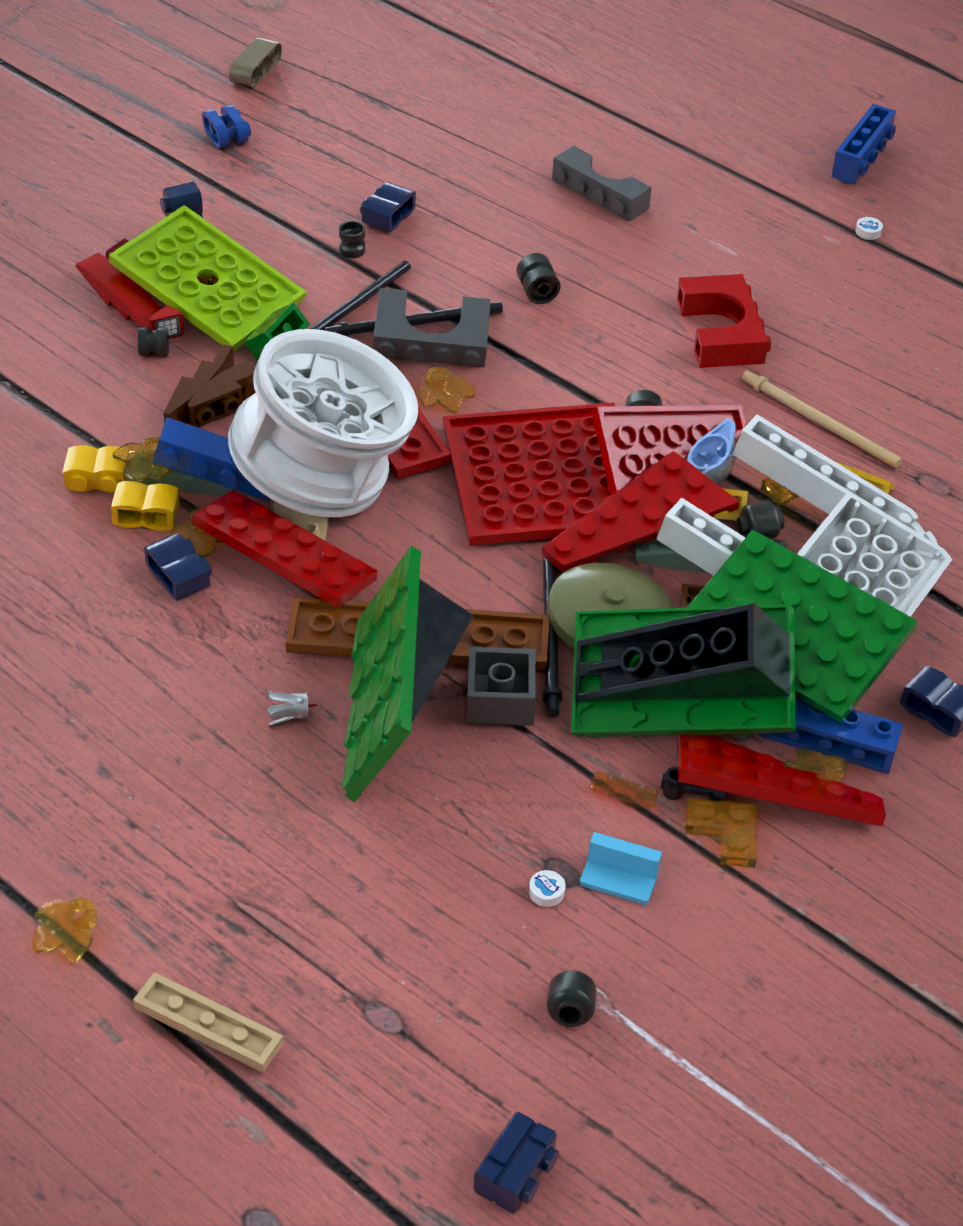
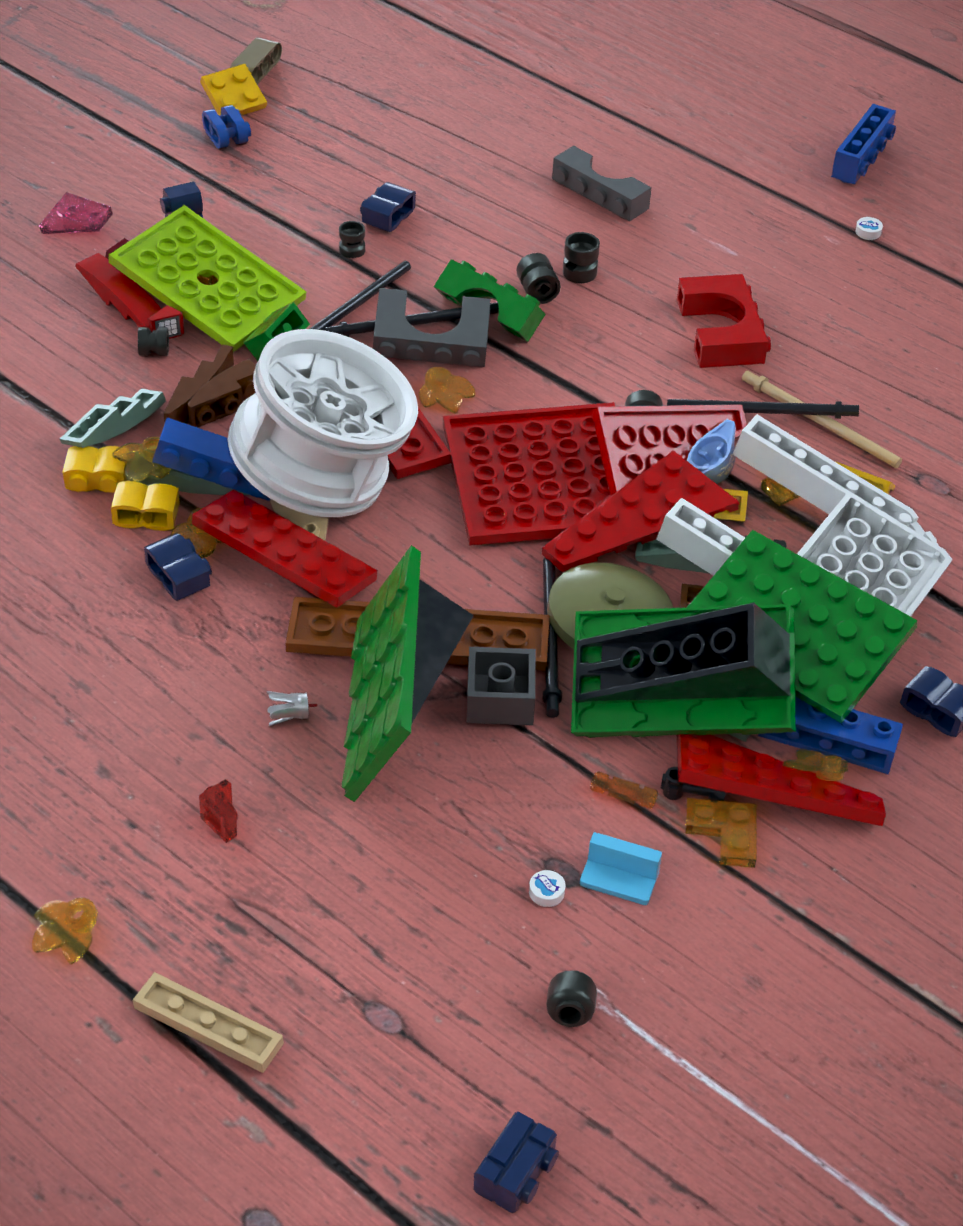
pearl dark grey head [736,500,784,539] -> none
none -> clear pink wing [39,192,113,234]
none -> sand green slope [60,388,166,448]
none -> clear red bracket [199,779,238,843]
none -> yellow plate [200,64,267,116]
none -> green arch [434,259,546,342]
none -> pearl dark grey wheel [563,232,600,283]
none -> black bar [667,399,859,419]

